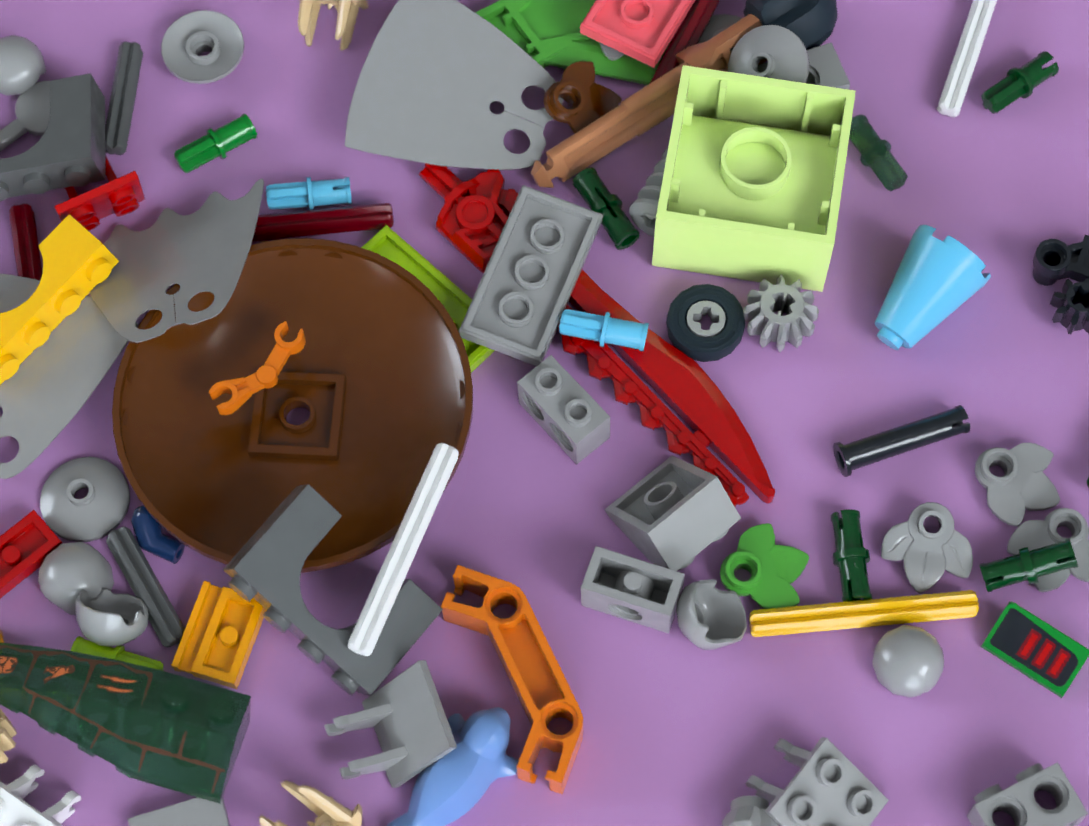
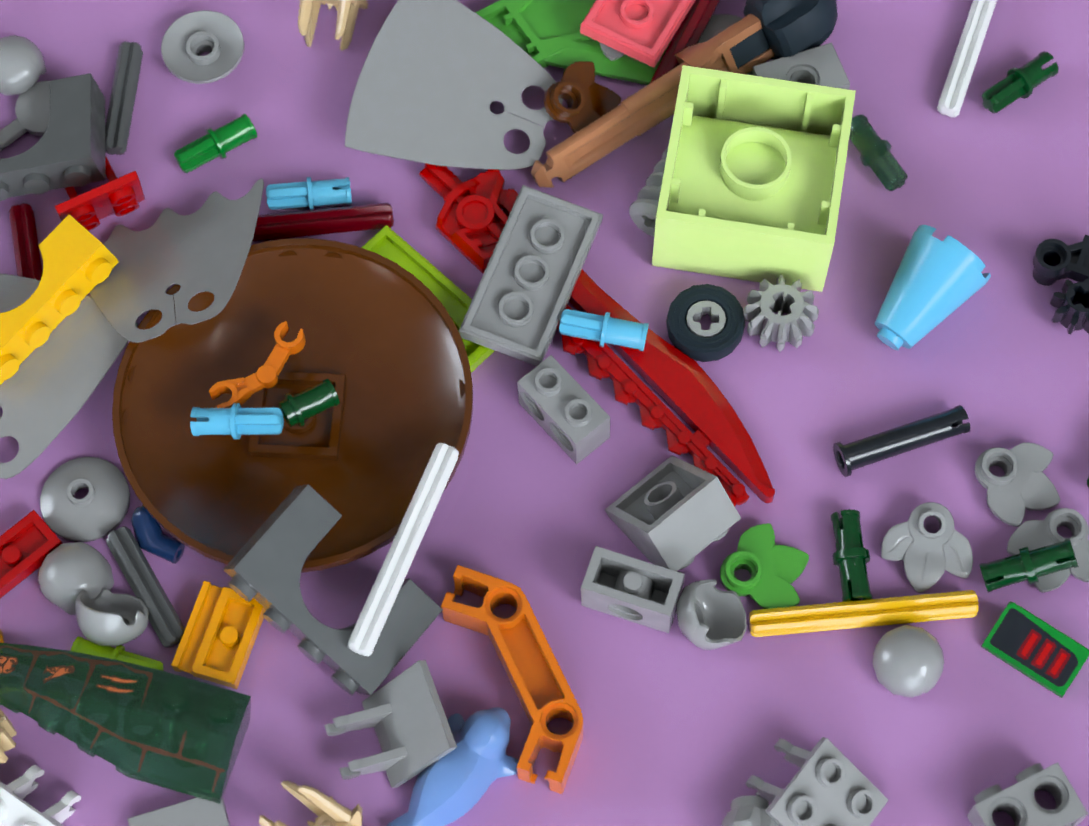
dark green pin [572,167,640,250] -> none
light grey dish [728,25,809,83] -> none
none -> medium azure axle [190,403,284,439]
none -> dark green pin [278,378,340,427]

